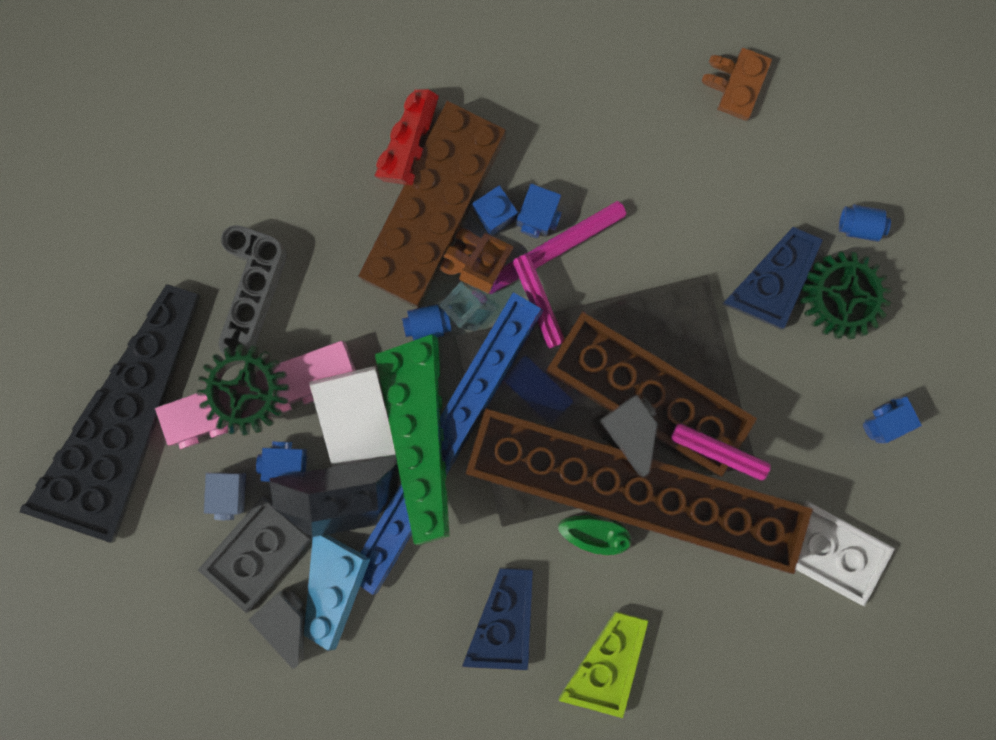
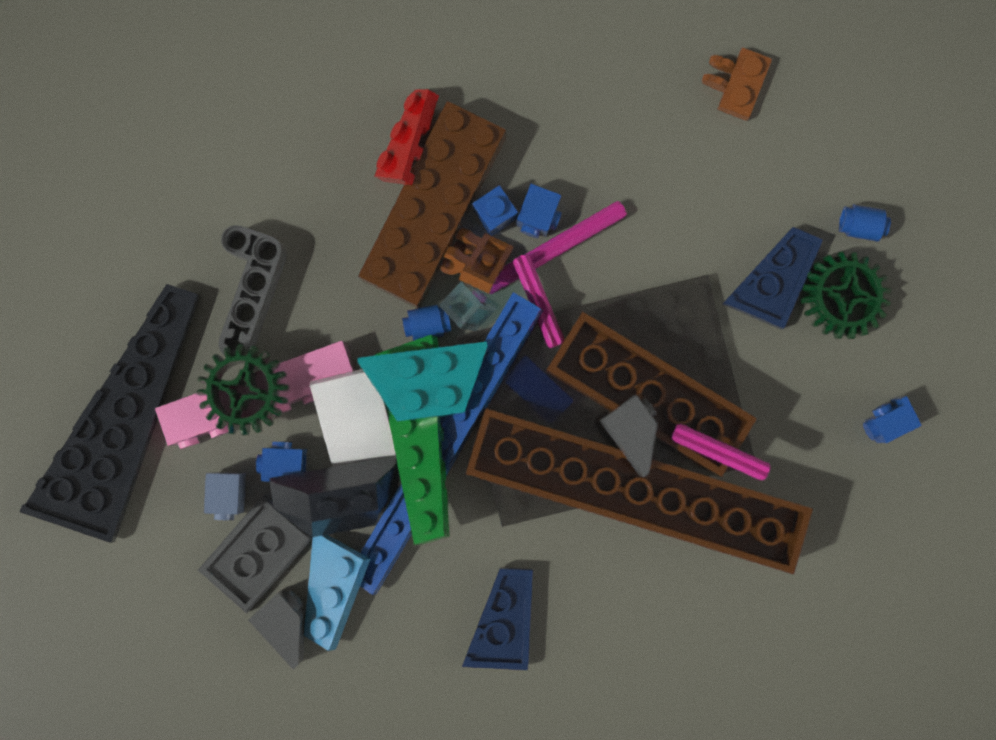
green arm [558,515,632,555] -> none
lime wing [558,611,648,718] -> none
white tile [796,501,895,607] -> none
none -> teal wing [358,342,487,422]

